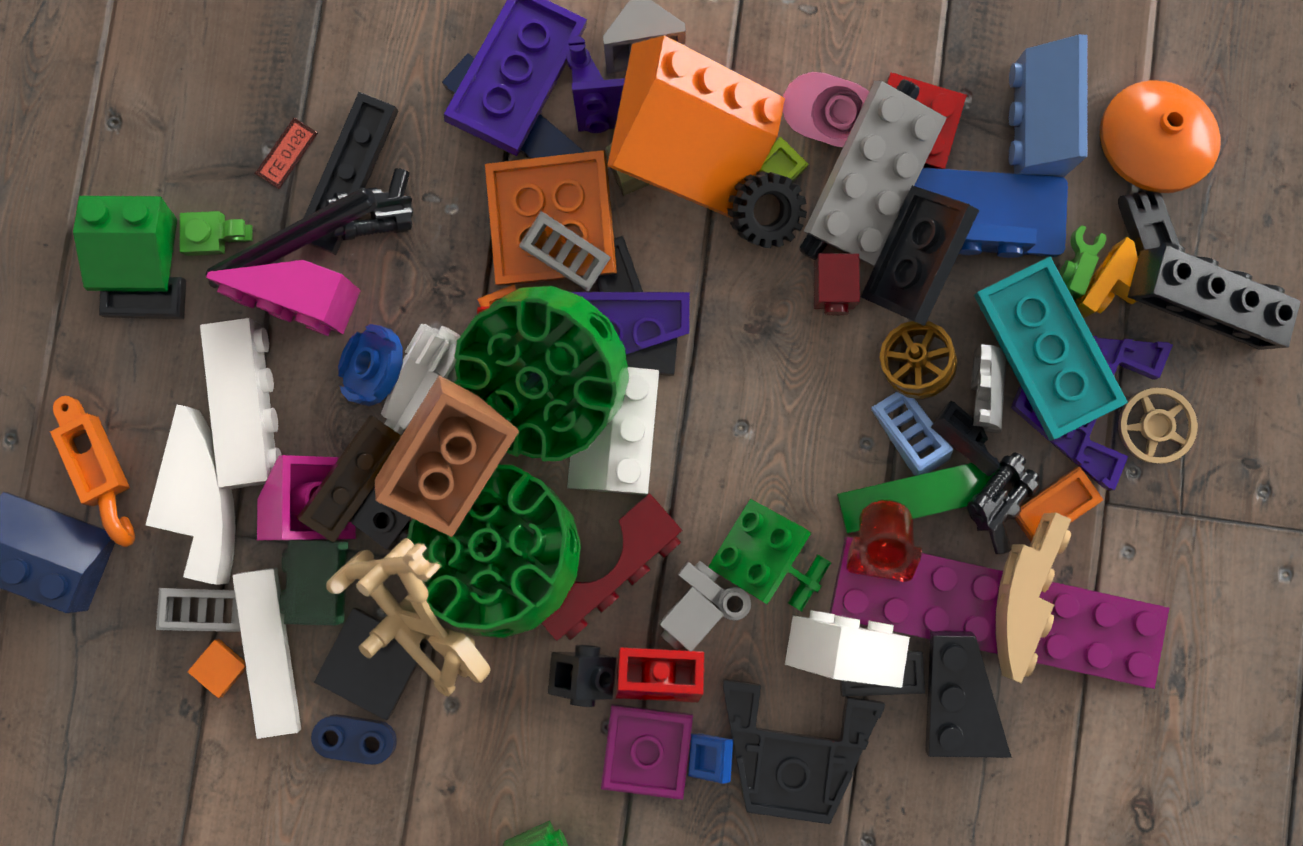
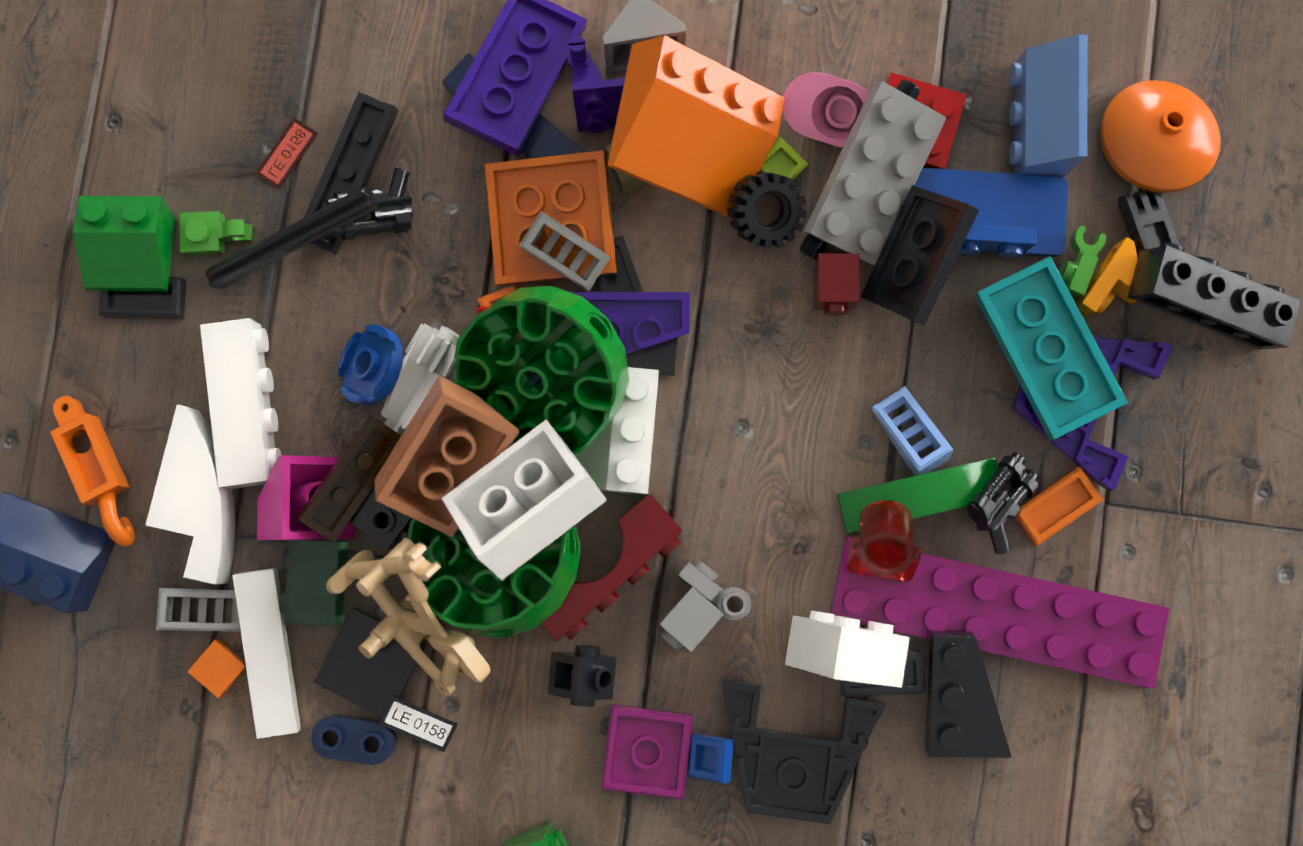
dark pink slope [206,260,361,336] -> none
red brick [616,648,704,702] -> none
green plate [708,498,832,612] -> none
pearl gold wheel [879,321,958,399] -> none
black tile [931,401,1000,477] -> none
light grey slope [971,344,1007,433] -> none
tan slope [996,513,1072,684] -> none
tan wheel [1118,388,1198,464] -> none
none -> sticker [379,696,458,752]
none -> white slope [442,420,607,580]

